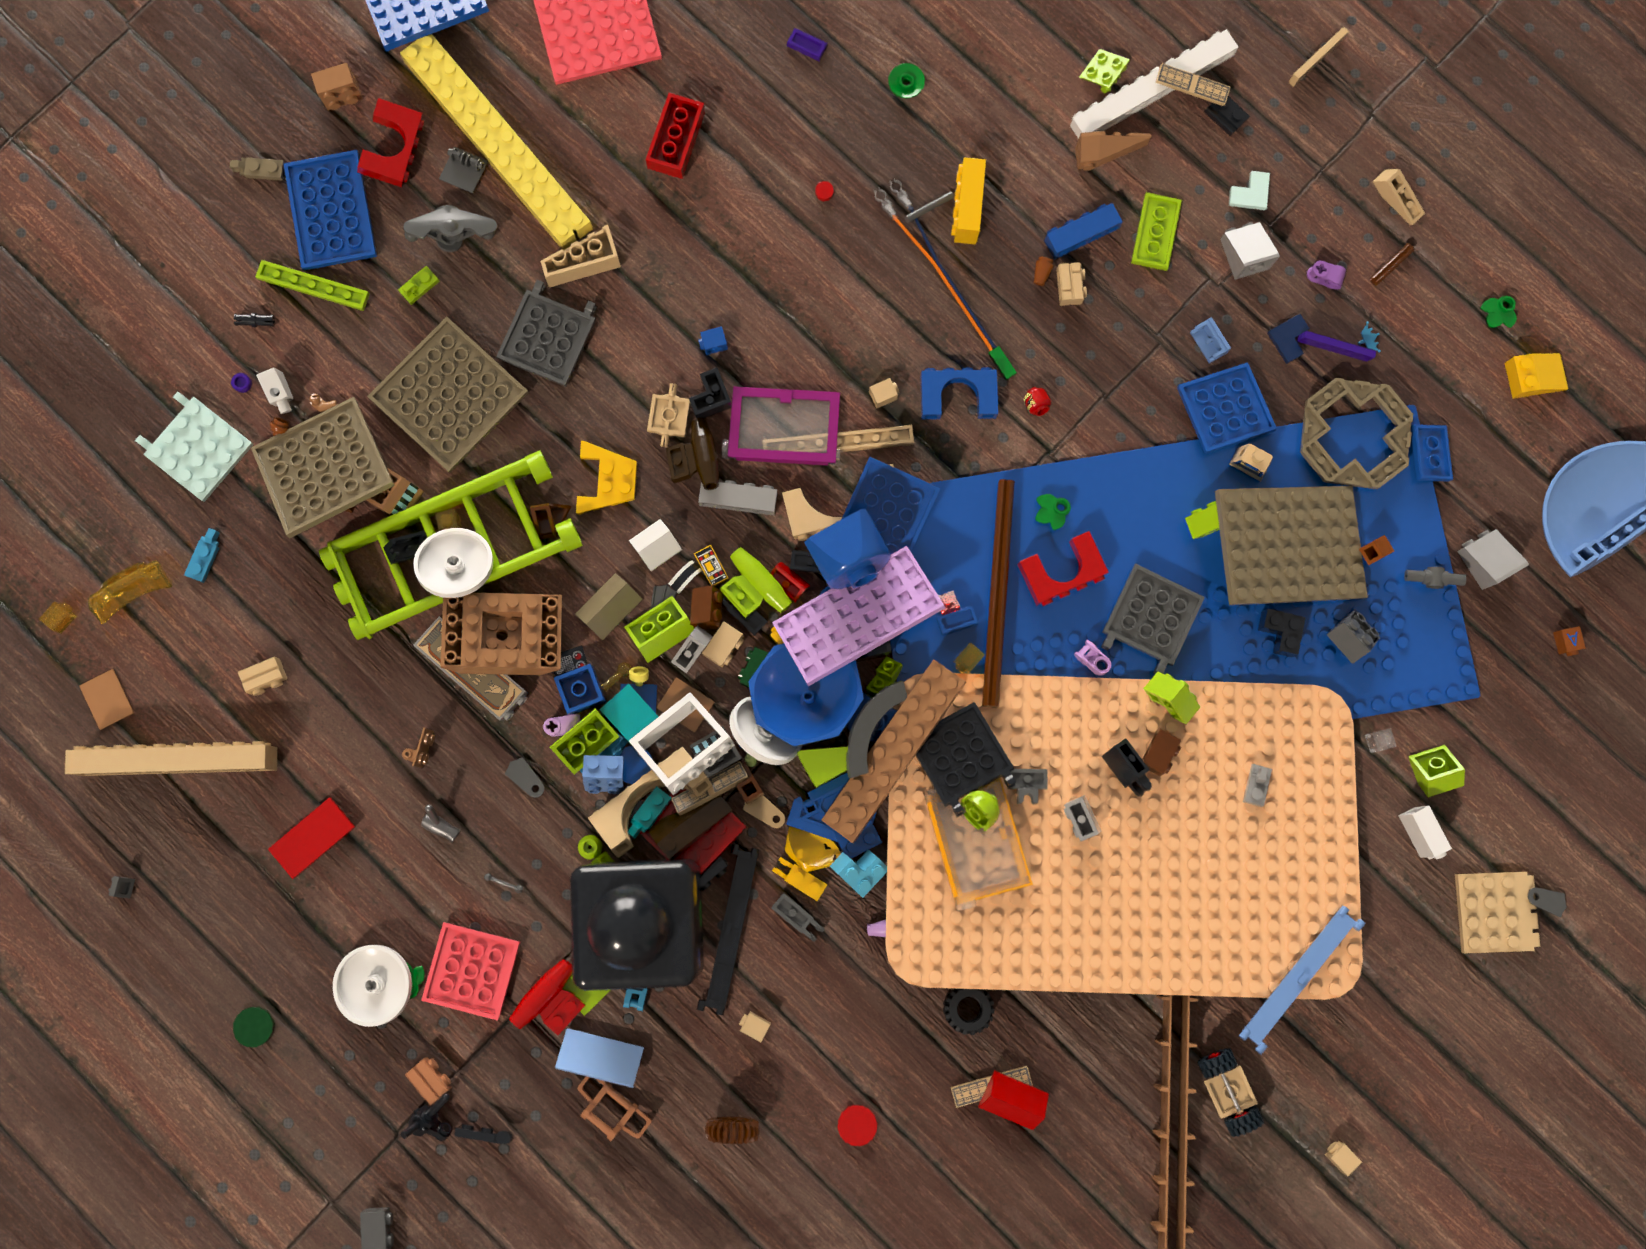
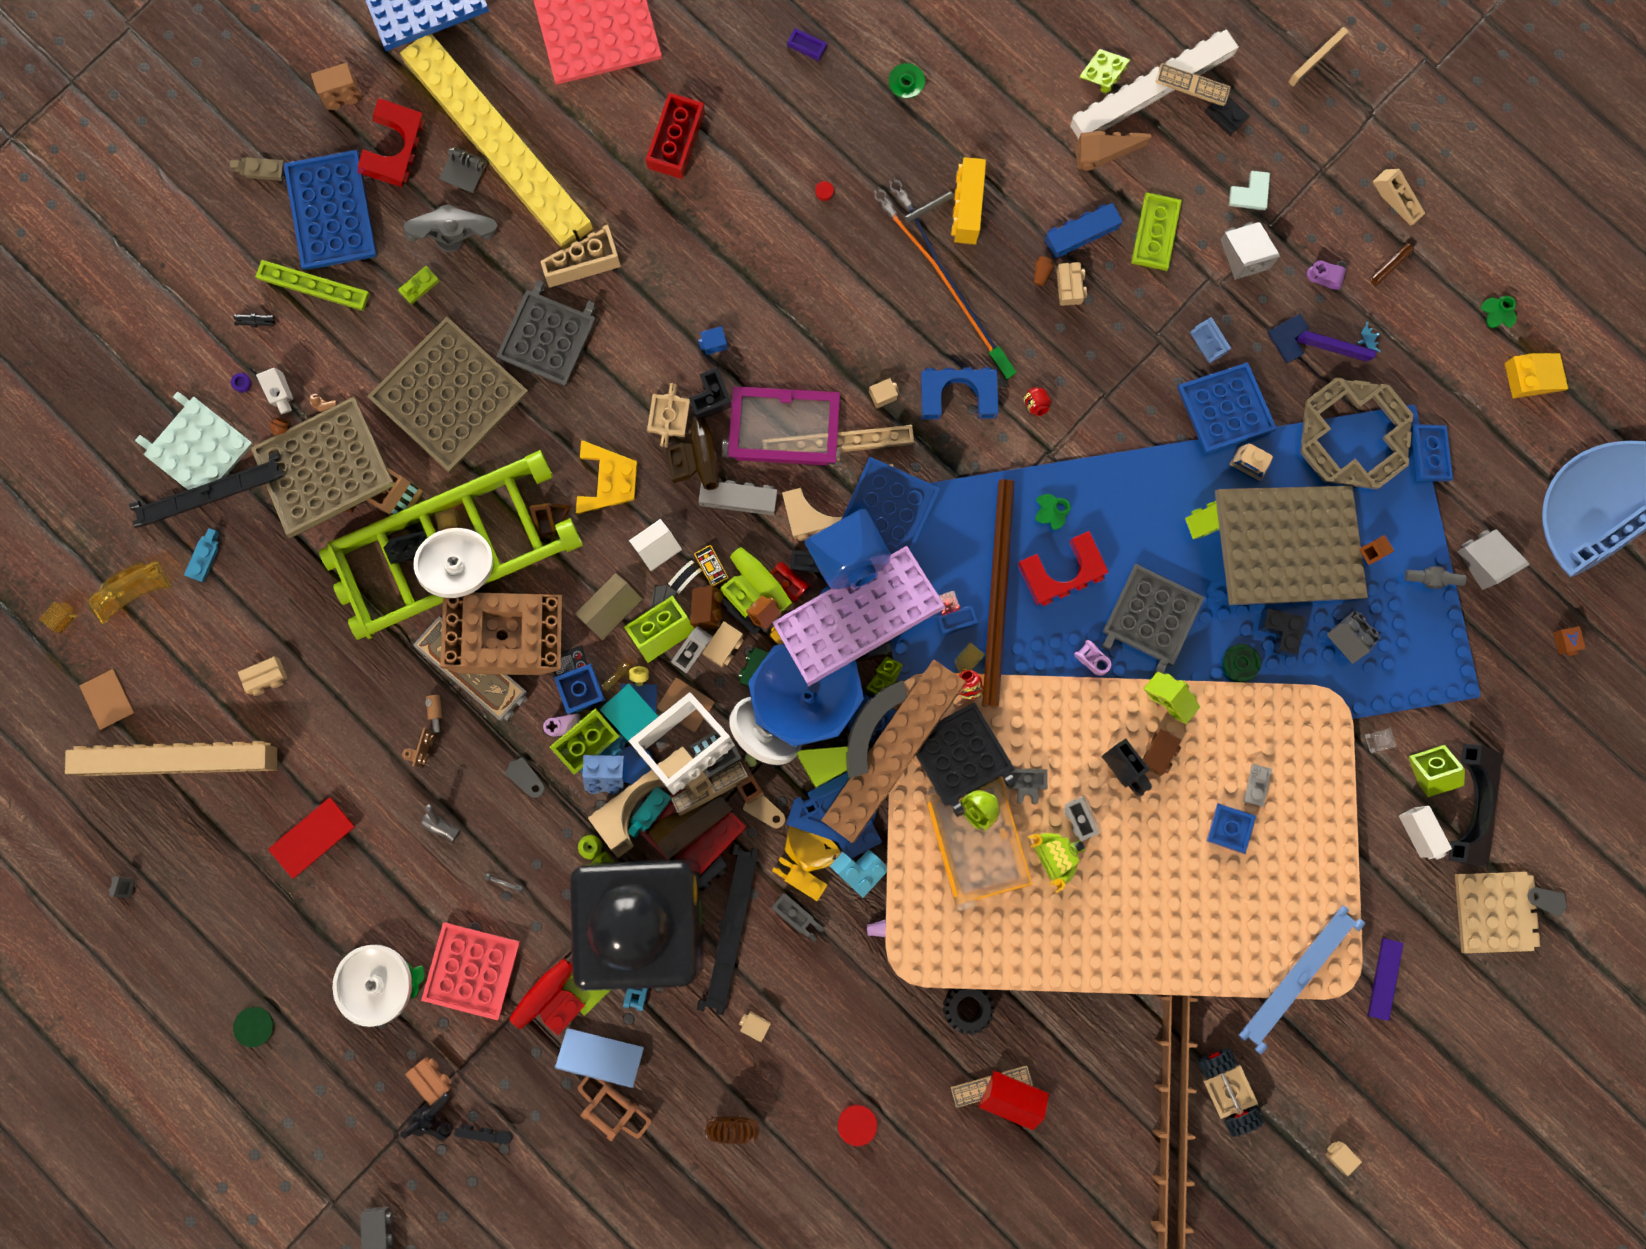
none -> black piece [129,452,285,528]
none -> medium nougat piece [425,695,443,733]
none -> dark orange brick [746,596,781,629]
none -> red head [959,670,983,700]
none -> lime torso [1027,833,1085,893]
none -> blue plate [1206,803,1256,854]
none -> dark green tile [1222,644,1261,682]
none -> dark purple tile [1367,938,1403,1021]
none -> black arch [1448,744,1503,869]

